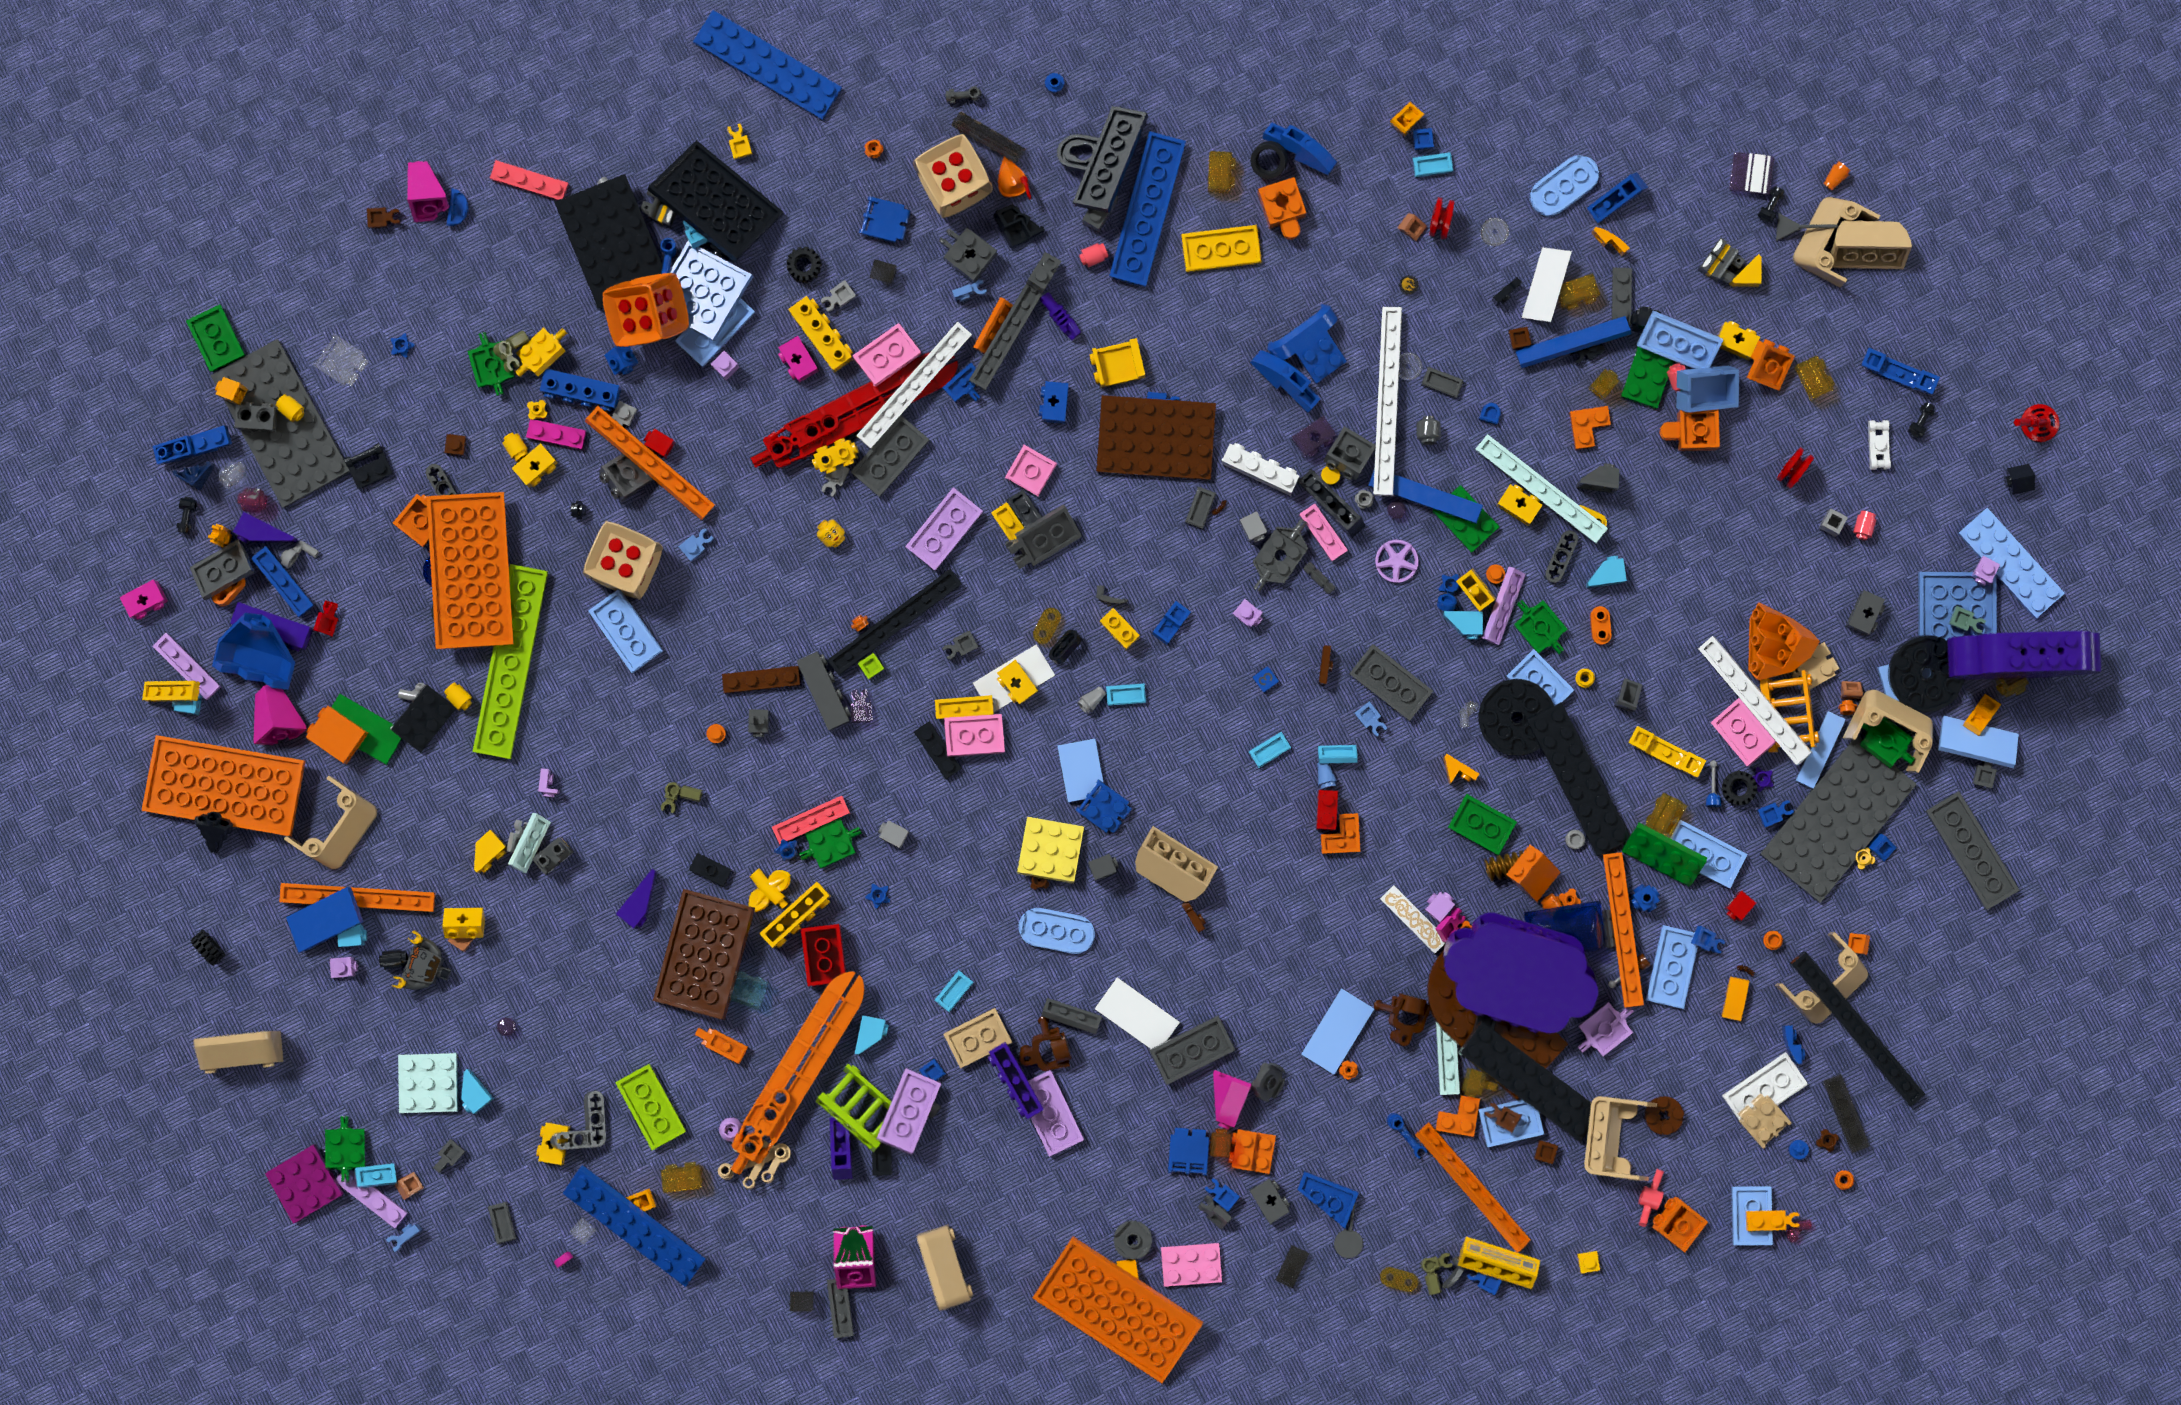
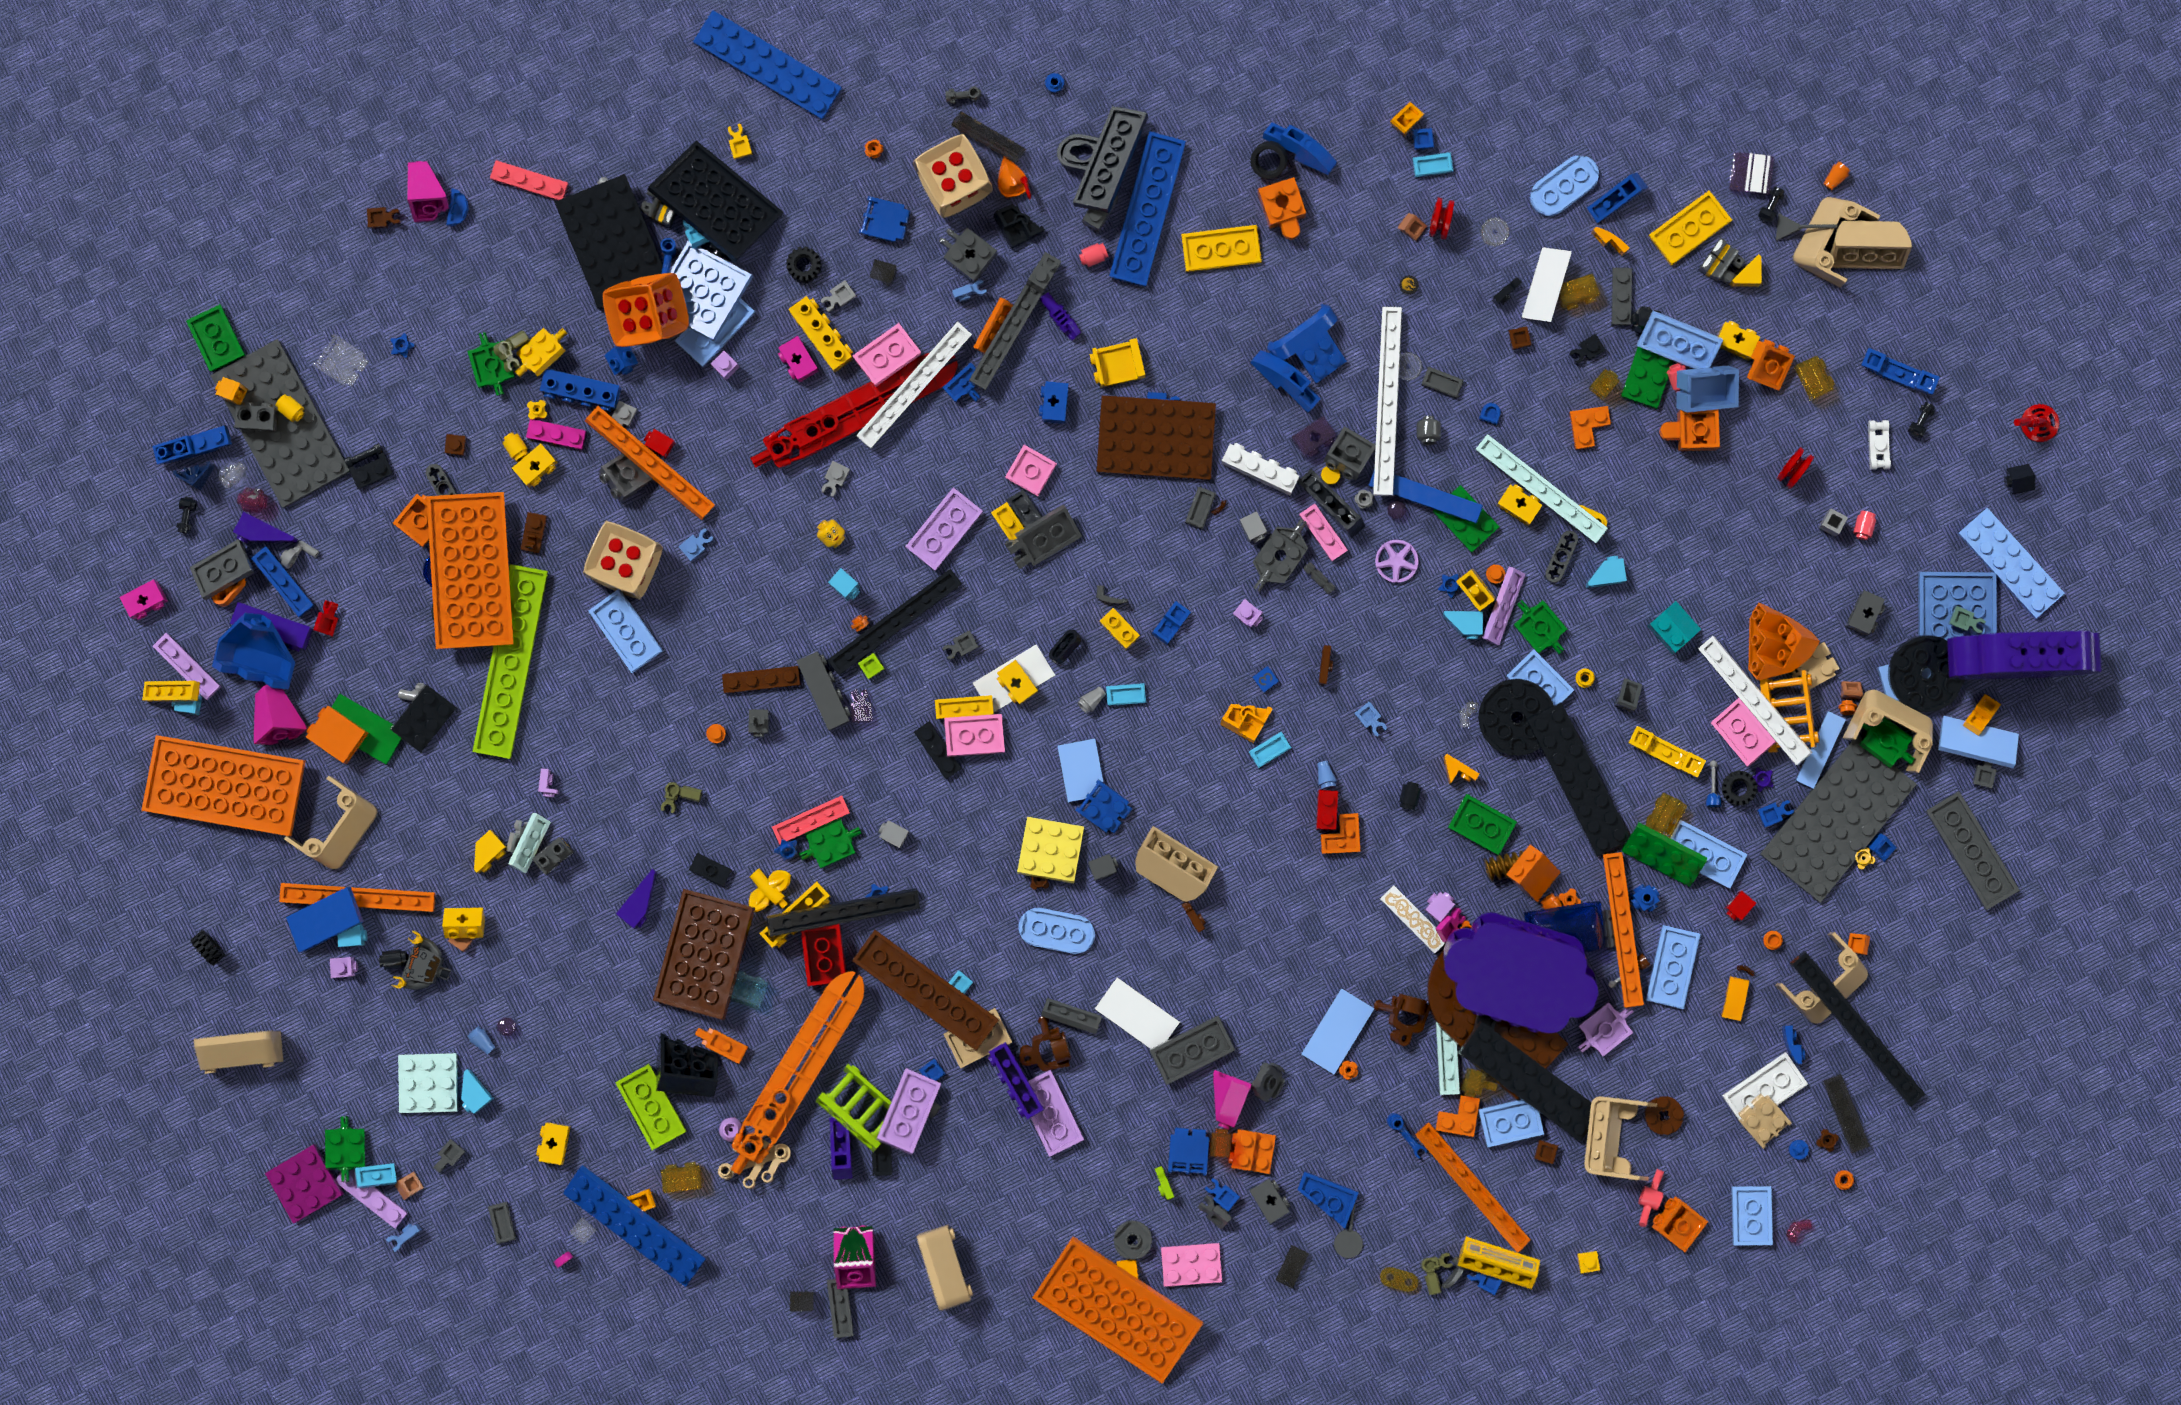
black rock [195,812,233,853] -> none
light orange plate [208,524,232,548] -> none
yellow brick [444,682,472,711] -> none
dark grey beam [551,1091,606,1150] -> none
black plate [571,501,586,520] -> none
yellow brick [812,438,859,474] -> none
dark grey plate [851,415,930,498] -> none
medium azure slope [855,1015,889,1054] -> none
clear yellow plate [1033,608,1061,644] -> none
clear yellow brick [1208,151,1236,193] -> none
medium azure tile [1318,745,1358,764] -> none
dark grey plate [1349,644,1433,721] -> none
blue tile [1437,594,1457,611] -> none
reddish brown plate [1485,1103,1522,1133] -> none
blue tile [1515,316,1631,368] -> none
light grey tile [1565,830,1585,849] -> none
dark grey slope [1576,464,1619,494] -> none
orange plate [1590,606,1612,645] -> none
blue plate [1691,926,1725,954] -> none
light orange plate [1745,1210,1800,1231] -> none
lavender bracket [1971,556,2000,586] -> none
clear yellow bracket [1996,677,2029,697] -> none
none -> medium blue cone [467,1026,495,1054]
none -> reddish brown plate [521,512,547,554]
none -> black wedge [656,1033,718,1098]
none -> black plate [766,888,920,937]
none -> medium azure brick [828,568,860,601]
none -> reddish brown plate [852,930,999,1051]
none -> lime plate [1155,1166,1174,1200]
none -> light orange slope [1220,704,1273,743]
none -> black brick [1399,781,1422,810]
none -> teal slope [1647,601,1701,655]
none -> yellow tile [1648,190,1732,266]

